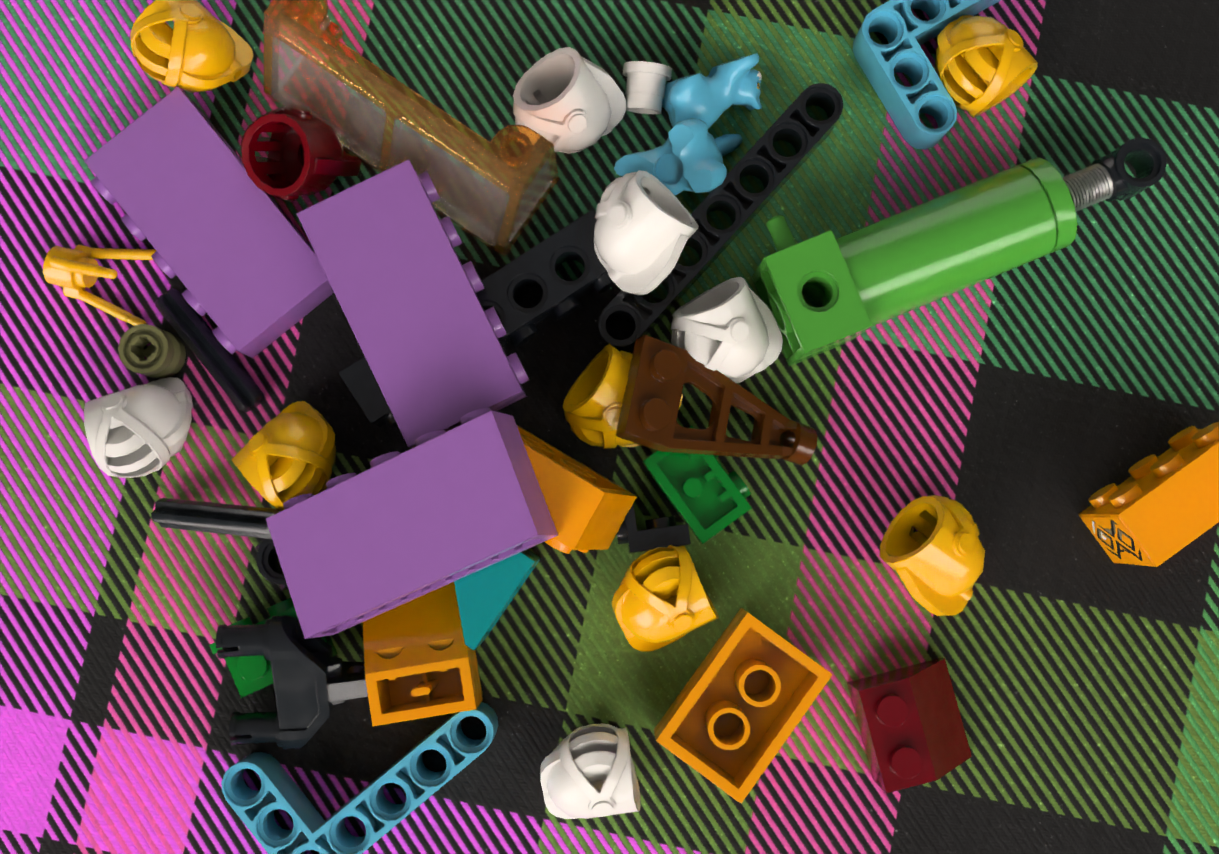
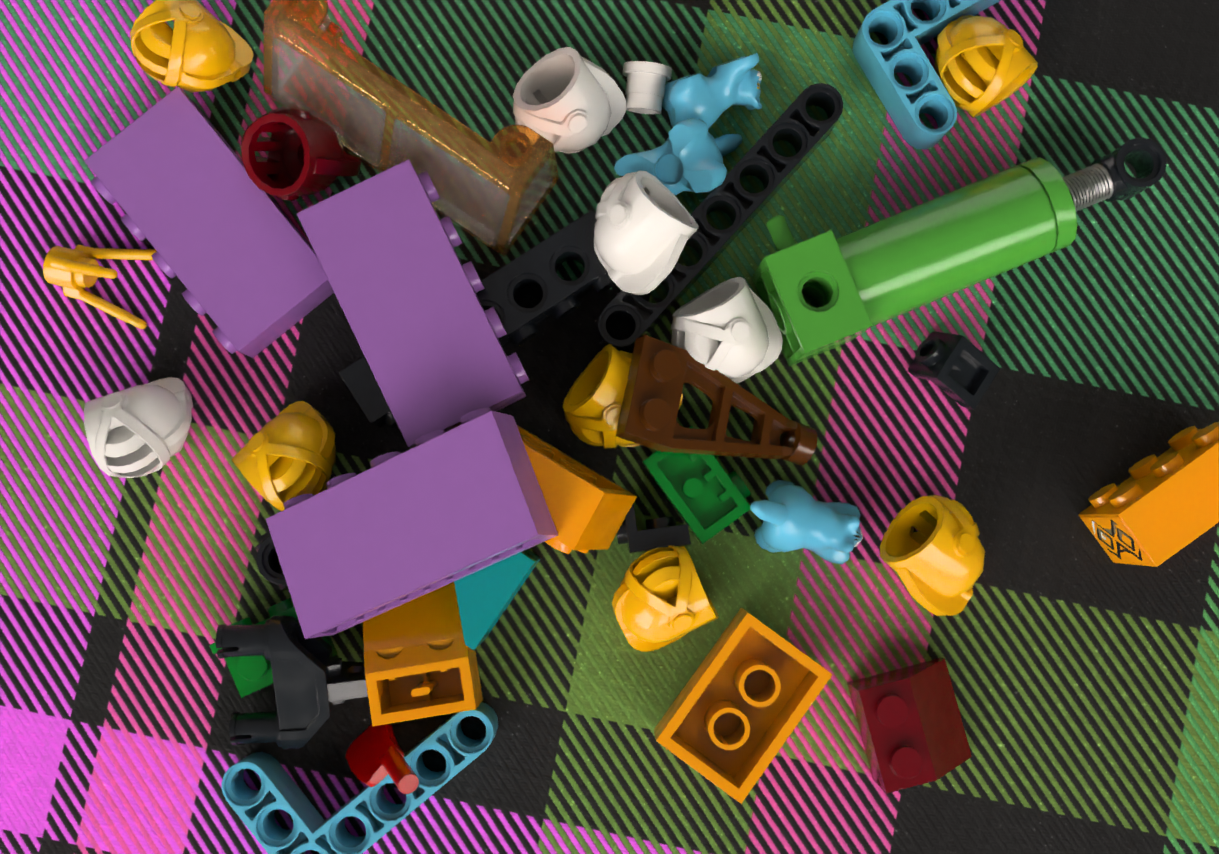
olive wheel [118,324,186,379] -> none
black axle [151,498,280,539] -> none
black axle [155,288,265,412] -> none
white helmet [540,723,641,819] -> none
none -> red piece [345,723,419,794]
none -> medium azure animal [750,480,863,565]
none -> black bracket [908,331,1000,410]

